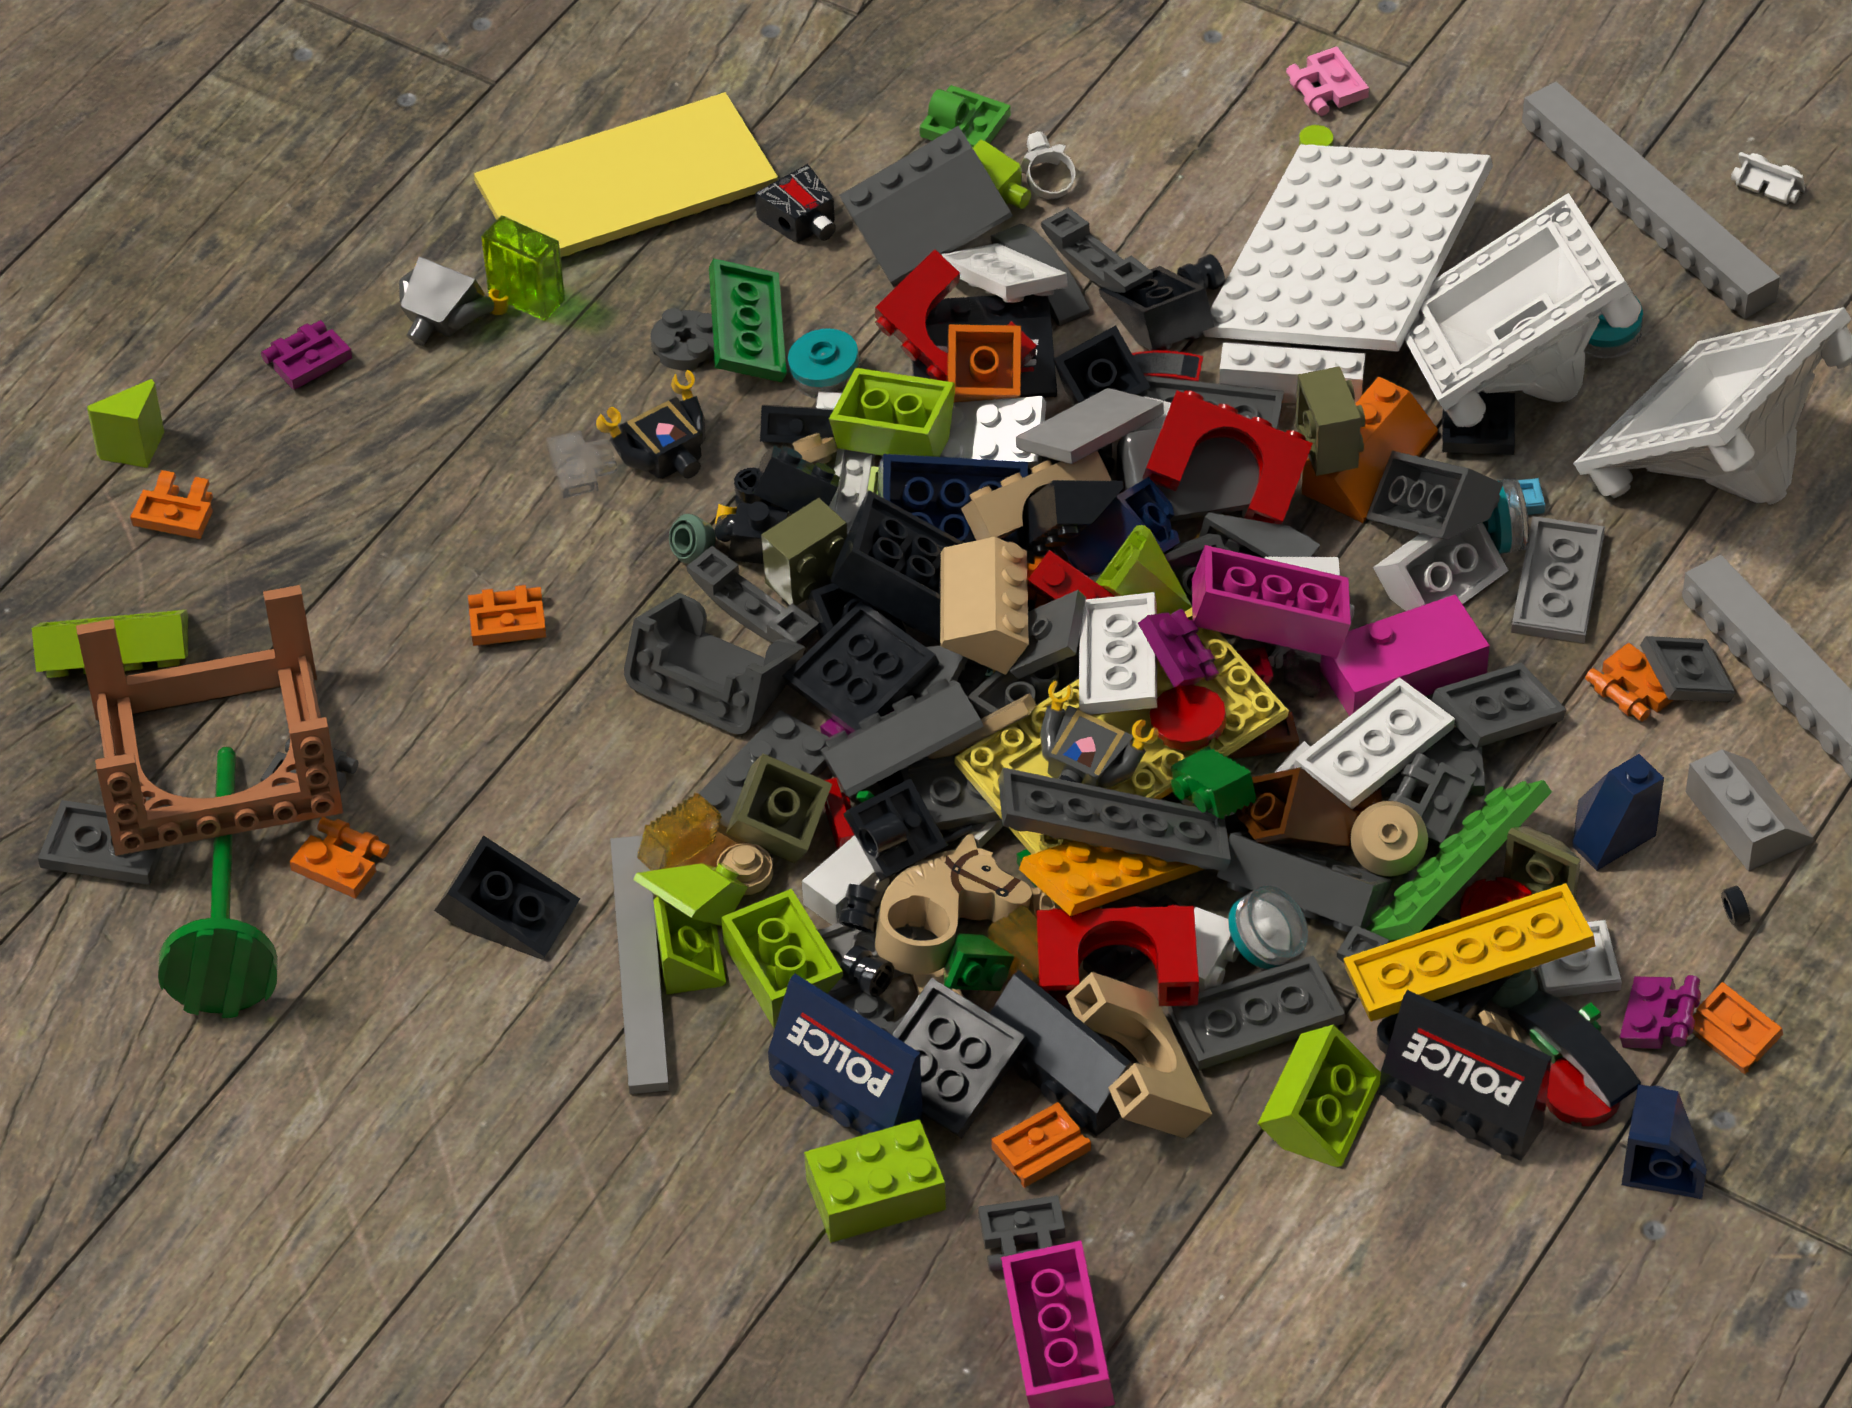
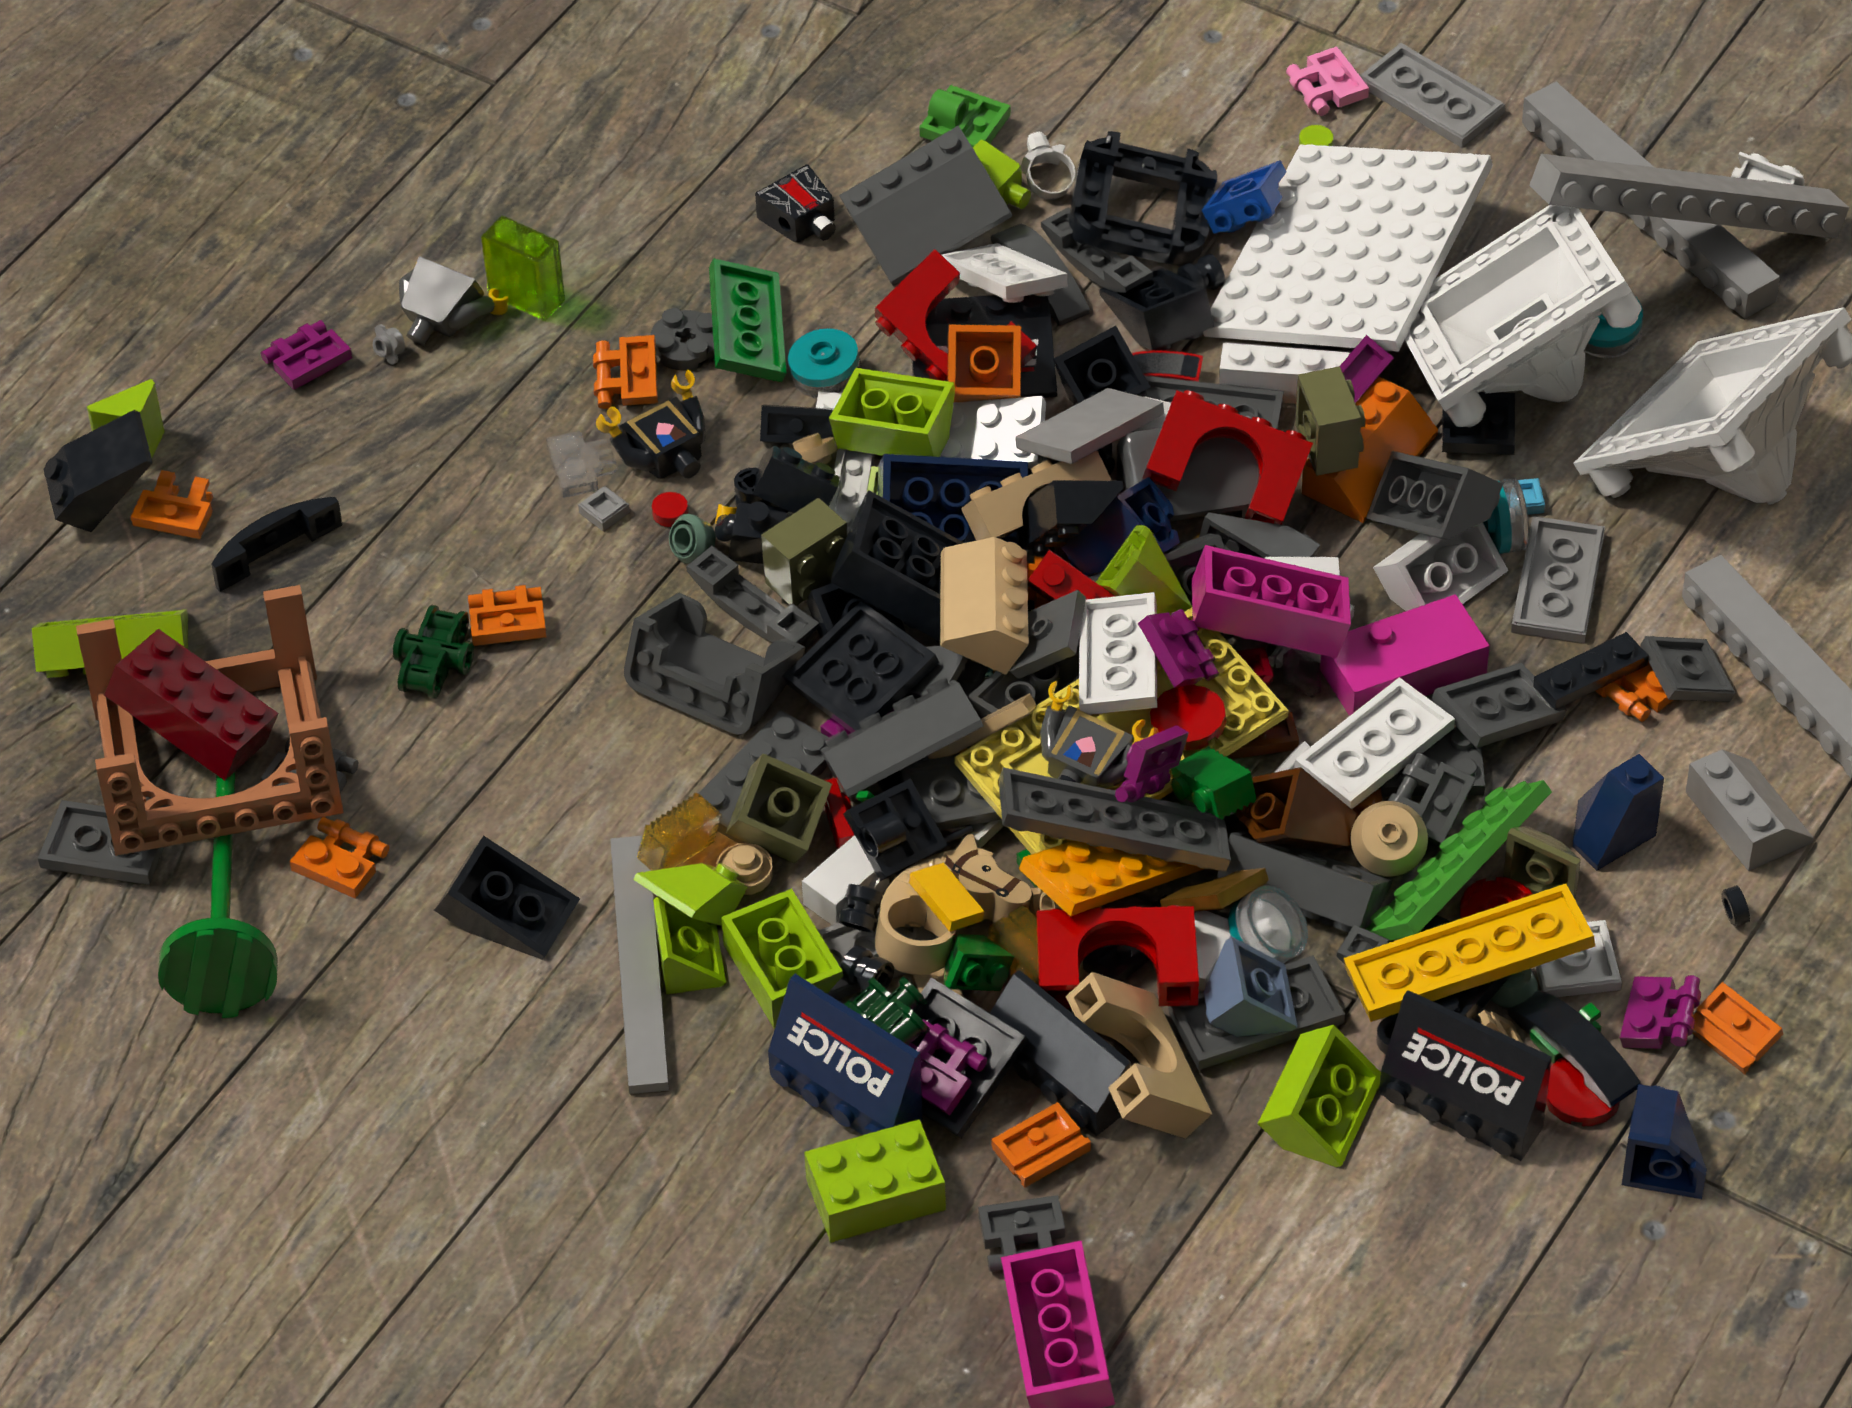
light yellow tile [474,92,778,269] -> none
none -> black slope [43,410,153,532]
none -> dark red brick [104,629,279,781]
none -> black slope [211,497,343,592]
none -> light grey plate [373,324,405,365]
none -> dark green axle [393,605,474,699]
none -> light grey tile [578,486,630,532]
none -> orange plate [593,335,658,409]
none -> red tile [652,492,688,527]
none -> dark green axle [844,977,930,1045]
none -> yellow tile [909,862,984,932]
none -> magenta plate [909,1019,987,1115]
none -> black plate [1069,131,1217,267]
none -> magenta plate [1115,725,1189,802]
none -> pearl gold tile [1160,868,1269,912]
none -> blue plate [1202,160,1286,234]
none -> sand blue slope [1203,936,1298,1037]
none -> magenta tile [1340,335,1394,403]
none -> light grey tile [1360,43,1505,148]
none -> light grey brick [1529,154,1850,238]
none -> black plate [1533,632,1649,710]

